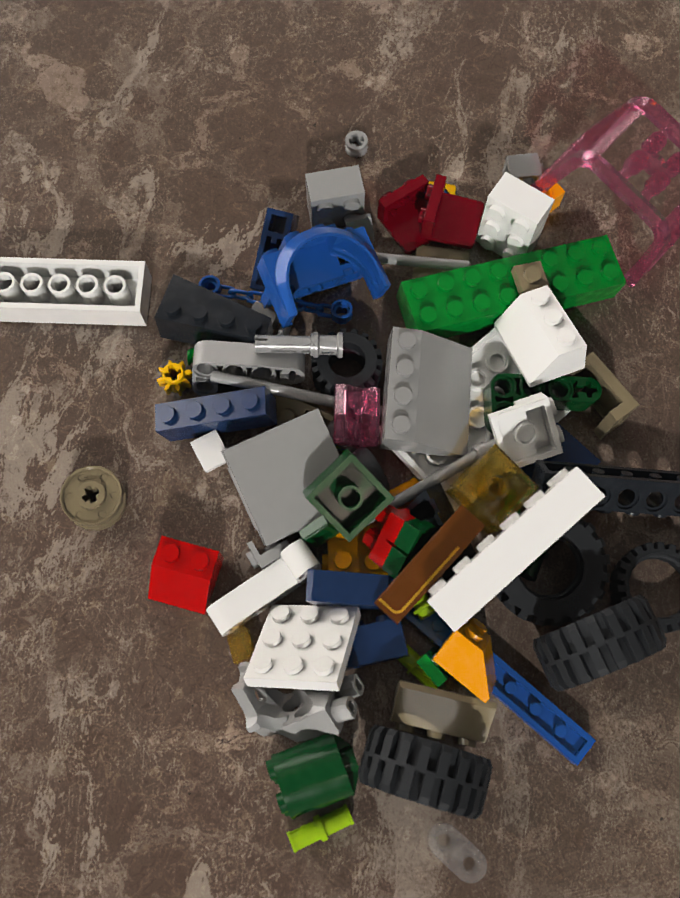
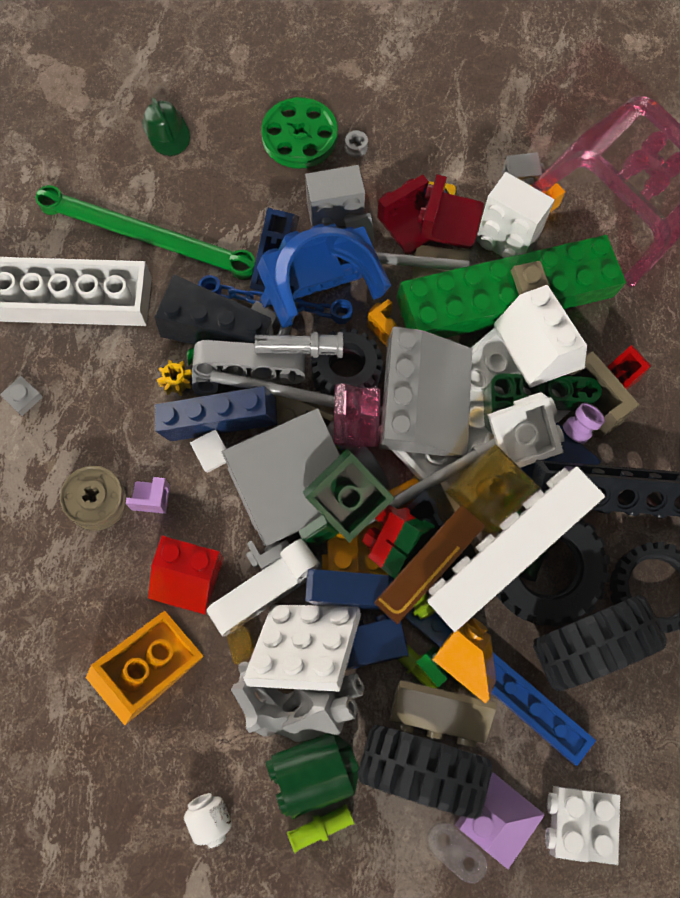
none -> light grey plate [0,376,43,416]
none -> green piece [35,185,255,280]
none -> light orange slope [85,610,203,725]
none -> lavender panel [126,477,170,514]
none -> dark green piece [142,97,190,156]
none -> white head [184,793,232,848]
none -> green wedge [261,97,338,169]
none -> light orange bracket [367,299,398,347]
none -> lavender slope [455,772,545,869]
none -> white plate [545,786,620,865]
none -> lavender wheel [563,403,605,444]
none -> red slope [607,345,652,390]

